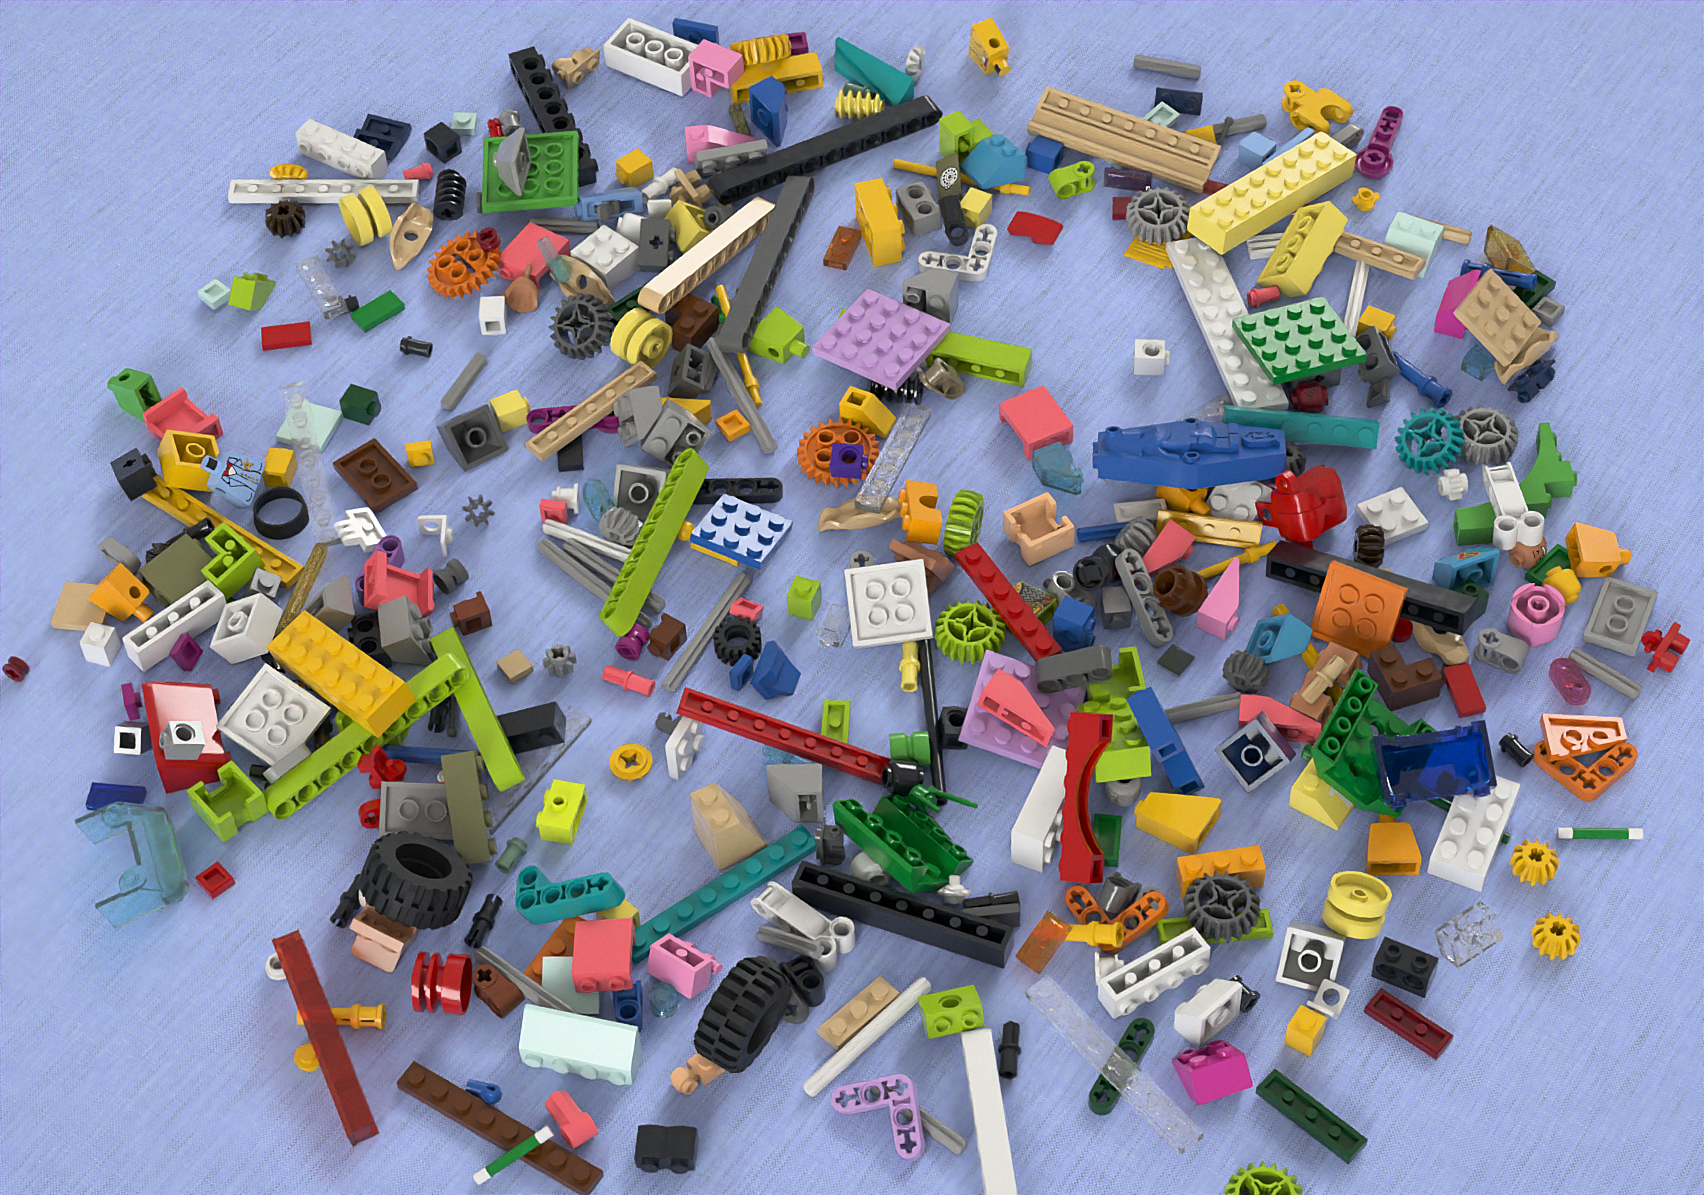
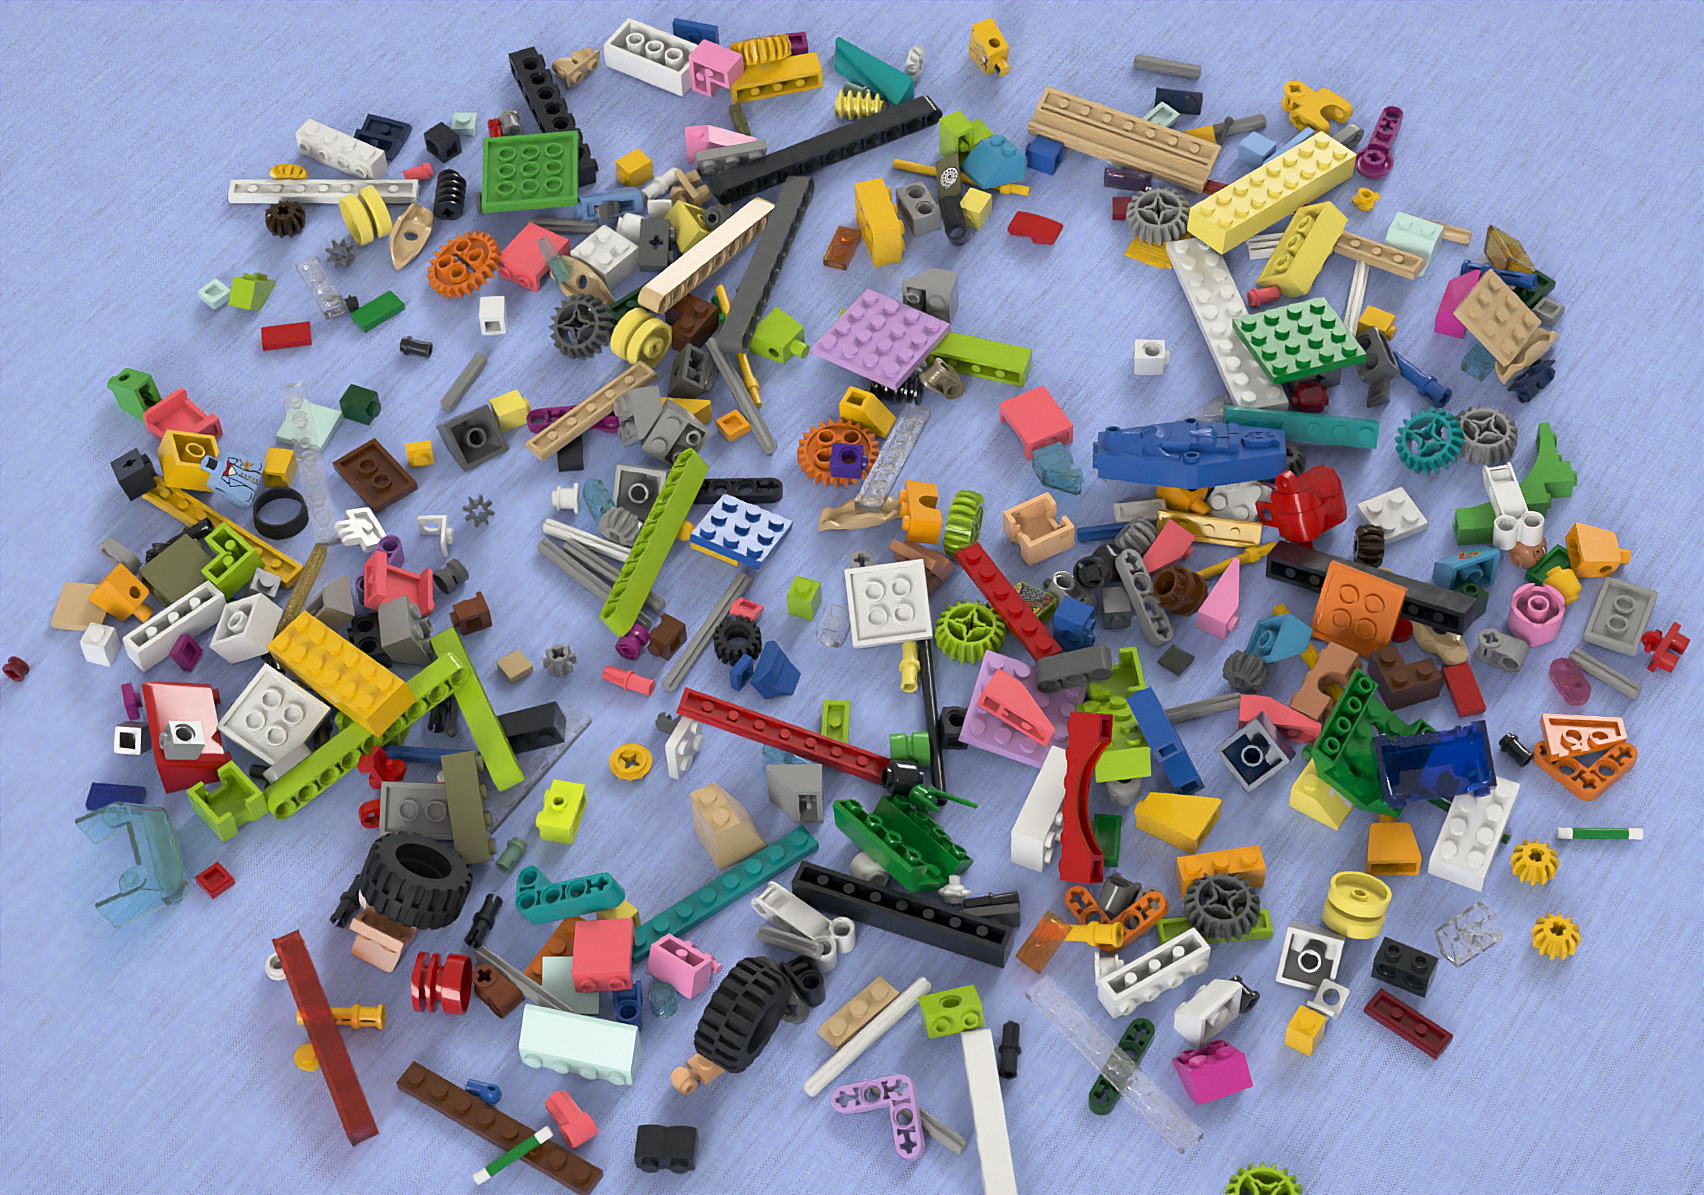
dark red bush [476,227,501,252] -> none
light grey slope [493,127,532,196] -> none
nougat piece [503,264,539,313] -> none
coral tile [539,498,569,525] -> none
blue slope [749,76,788,147] -> none
dark grey hinge [815,817,845,867] -> none
white beam [918,224,997,282] -> none
lime piece [1048,161,1095,200] -> none
dark green plate [1255,1069,1368,1164] -> none
tan axle [1301,654,1347,704] -> none
white gear [1437,468,1468,501] -> none

